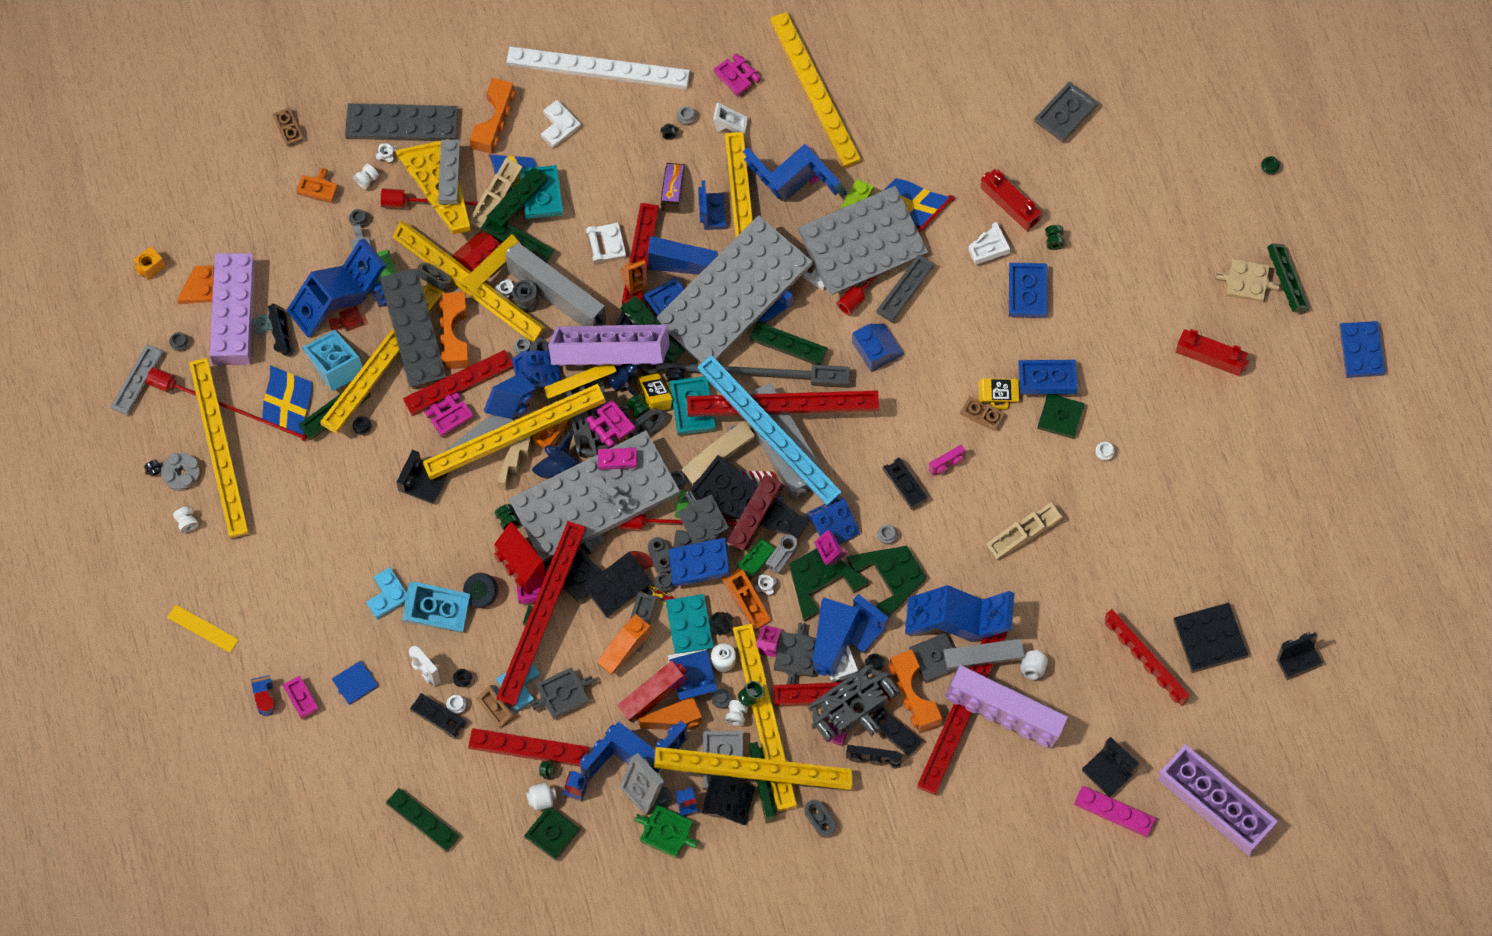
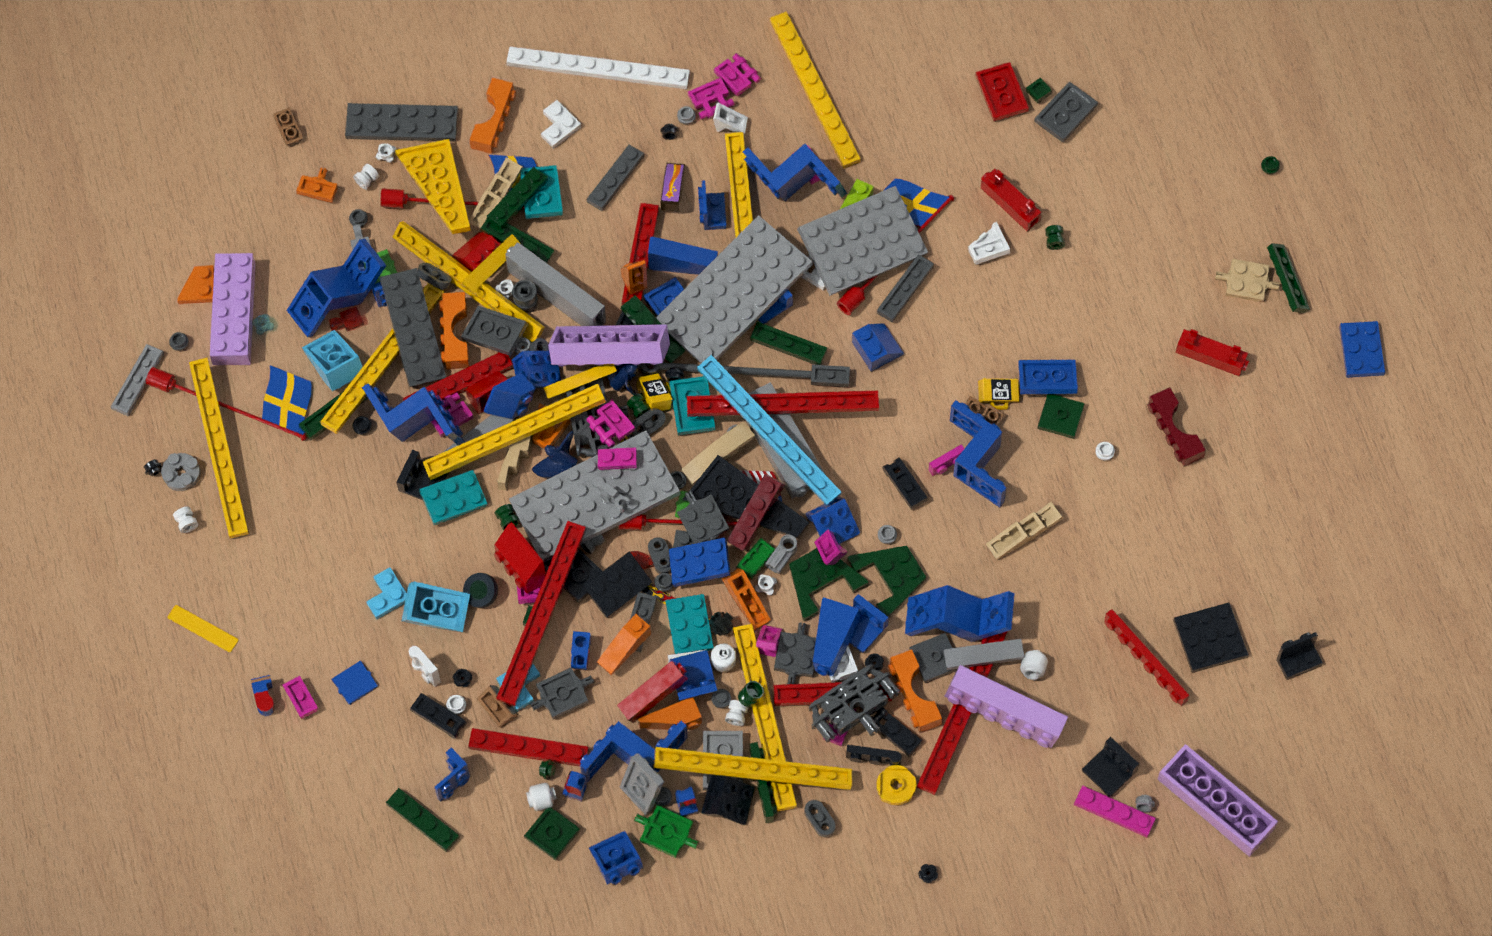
light orange brick [133,246,165,280] -> none
black plate [268,303,294,357] -> none
light grey plate [438,139,460,204] -> none
white plate [586,223,626,264] -> none
blue plate [1009,263,1047,317] -> none
none -> blue bracket [362,383,465,446]
none -> teal plate [419,470,488,525]
none -> blue bracket [434,747,470,802]
none -> dark grey plate [461,306,528,356]
none -> red slope [465,371,507,415]
none -> blue leg [571,631,592,670]
none -> dark grey plate [587,144,644,211]
none -> blue plate [589,831,643,885]
none -> dark pink plate [688,78,734,119]
none -> yellow plate [876,765,916,805]
none -> black plate [918,864,938,883]
none -> blue bracket [950,400,1006,508]
none -> red plate [975,62,1029,121]
none -> dark green plate [1026,77,1052,103]
none -> light grey plate [1135,794,1155,812]
none -> dark red arch [1147,387,1206,467]

